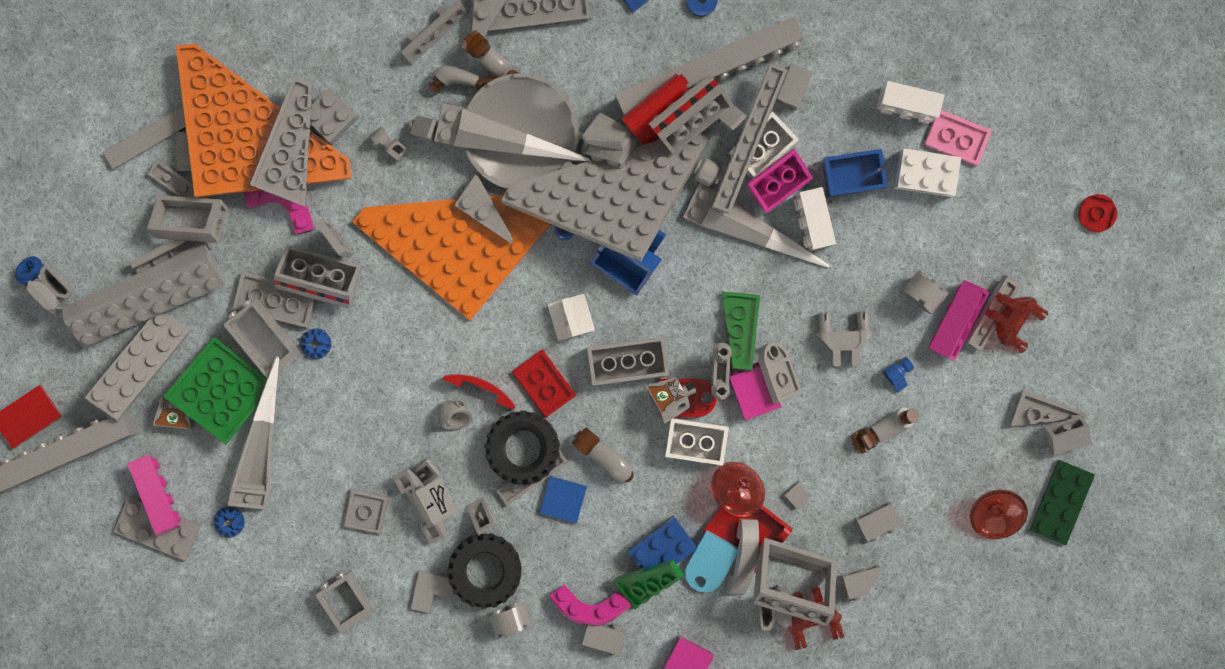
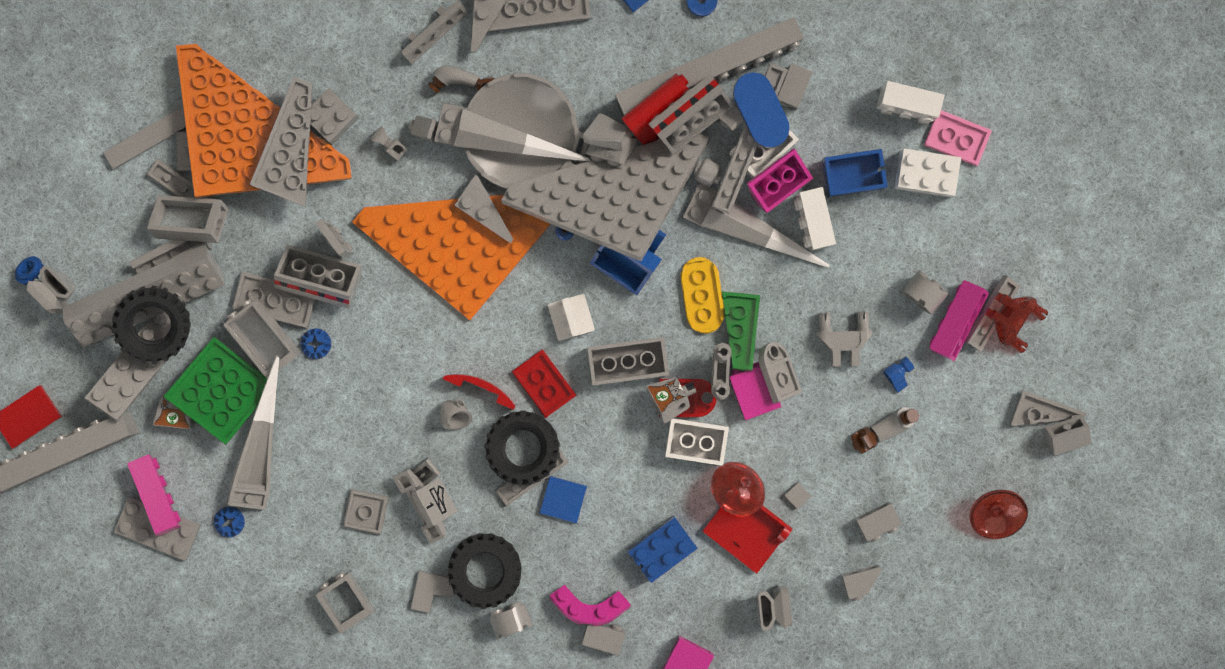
dark pink plate [243,190,315,235] -> none
piece [461,30,520,79] -> none
light grey slope [466,497,497,535] -> none
light grey piece [572,427,634,483] -> none
green wing [612,560,684,610] -> none
medium azure tile [685,530,738,592] -> none
light grey slope [726,518,759,595] -> none
light grey window [753,538,837,626] -> none
clear red connector [787,586,845,650] -> none
dark green plate [1030,460,1095,545] -> none
red tile [1078,194,1118,232] -> none
none -> black tyre [112,285,191,364]
none -> yellow tile [680,257,725,333]
none -> blue tile [733,72,790,148]

